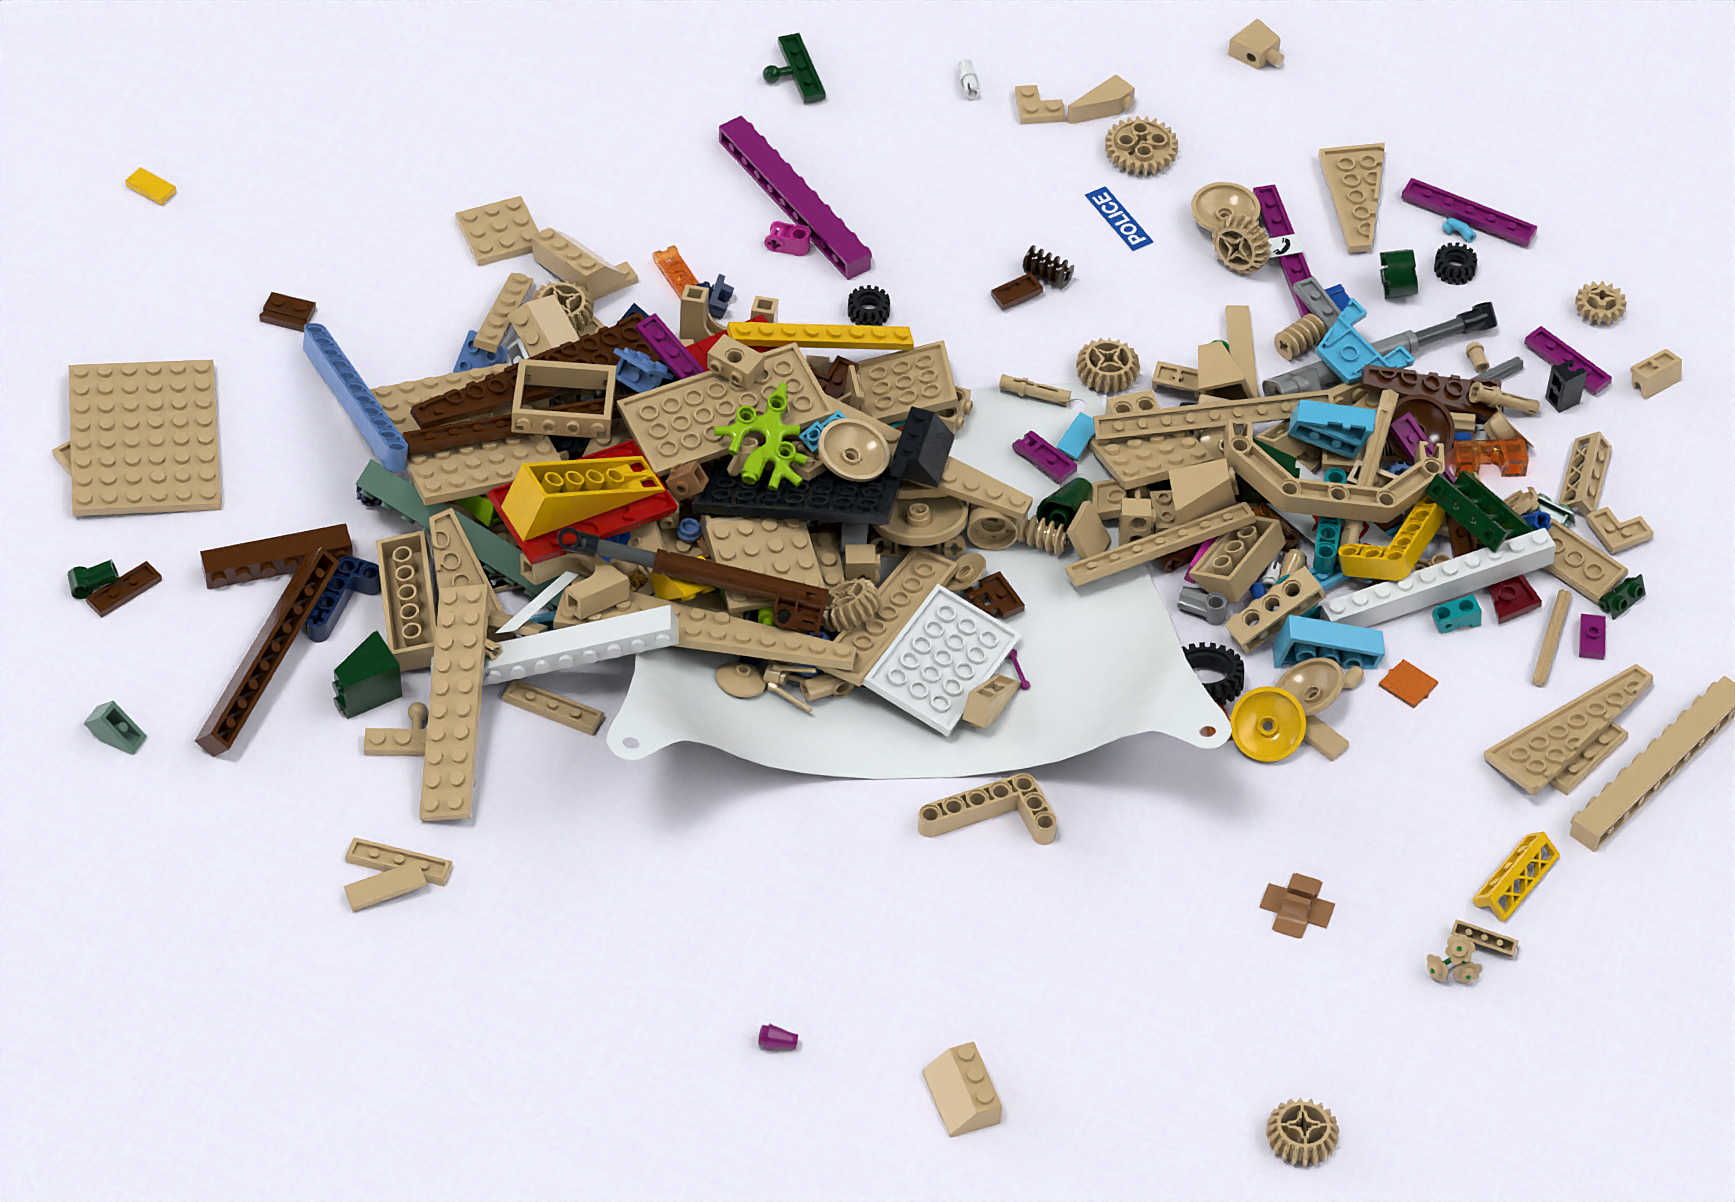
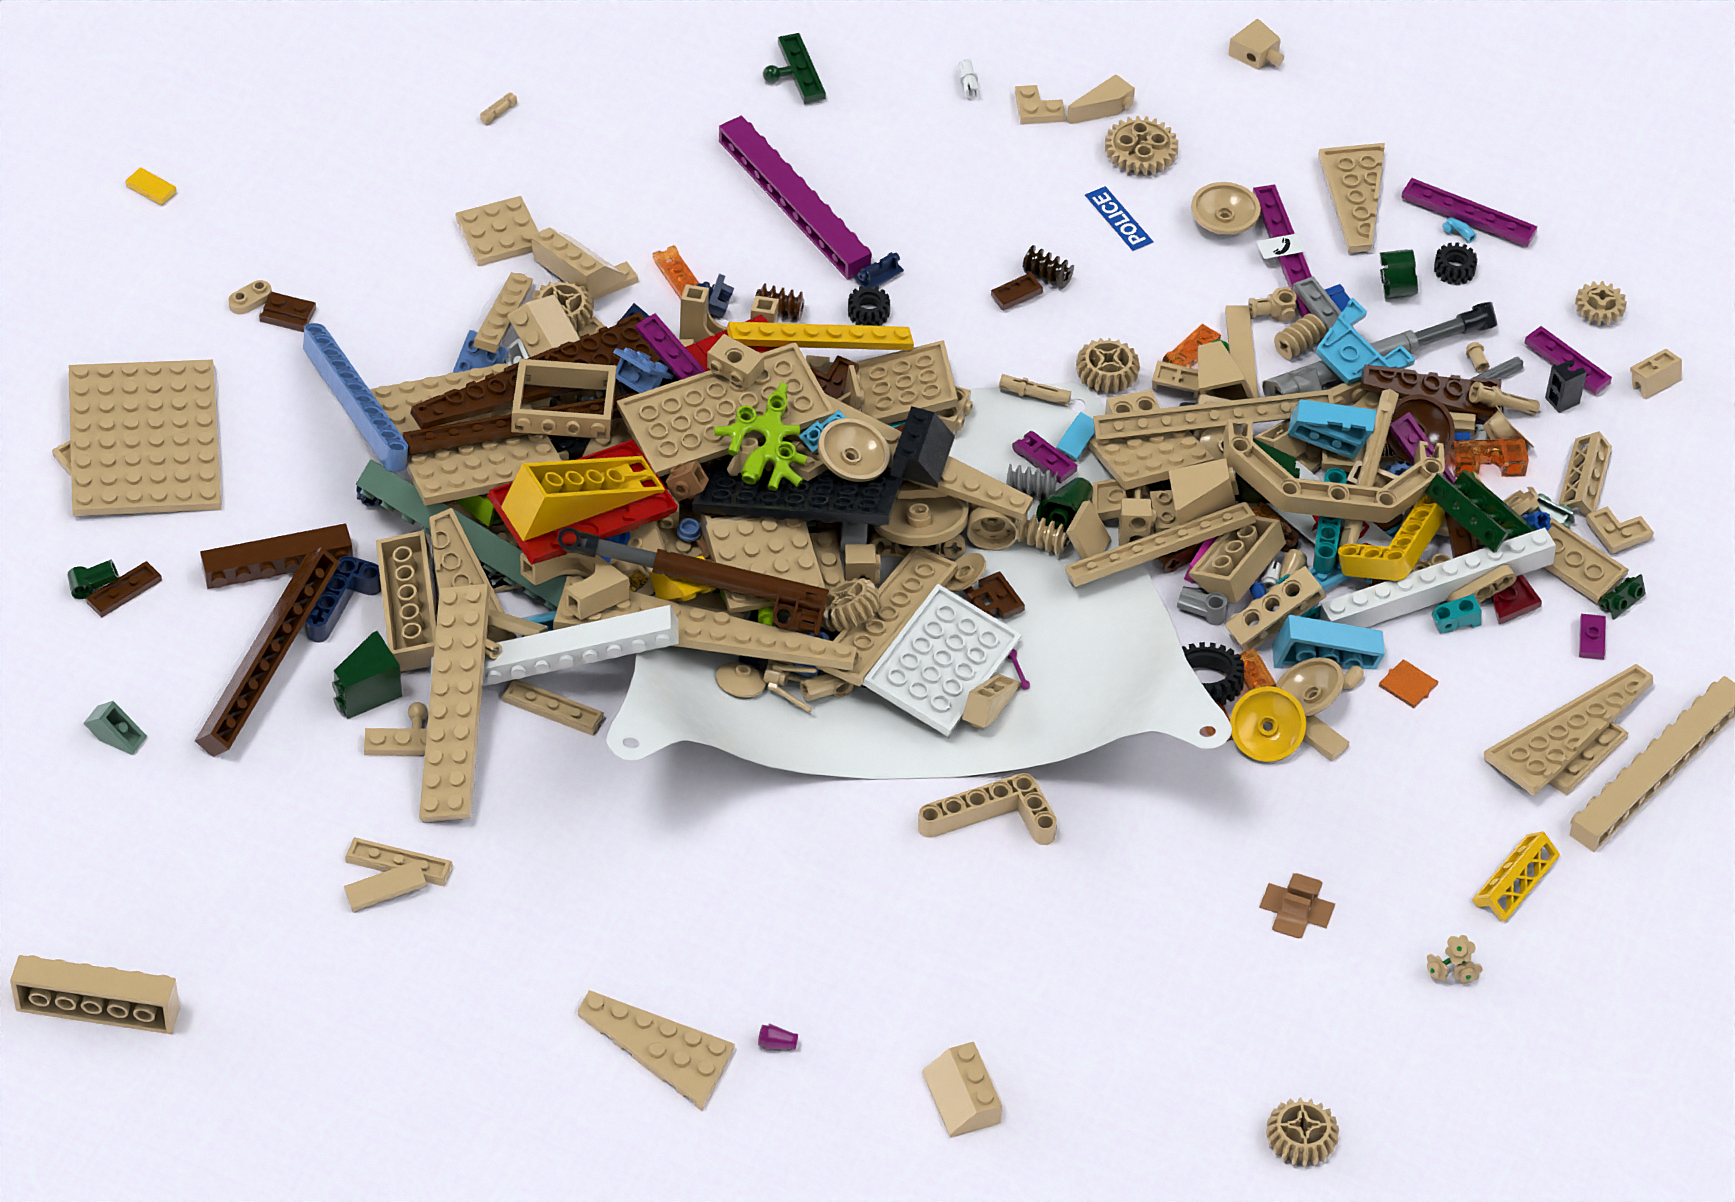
white sticker [496,571,579,633] -> none
dark pink piece [764,221,810,256] -> none
tan gear [1211,213,1272,275] -> none
tan piece [1451,919,1519,956] -> none
tan axle [1532,589,1572,687] -> none
none -> tan brick [10,955,180,1034]
none -> tan plate [228,280,272,314]
none -> tan axle [480,92,517,124]
none -> tan wing [578,990,735,1111]
none -> reddish brown piece [754,283,804,321]
none -> dark blue hinge [853,252,904,289]
none -> light grey piece [1006,464,1058,499]
none -> clear orange plate [1162,323,1221,368]
none -> clear orange plate [1239,648,1276,691]
none -> tan connector [1248,287,1297,321]
none -> tan beam [1448,565,1517,603]

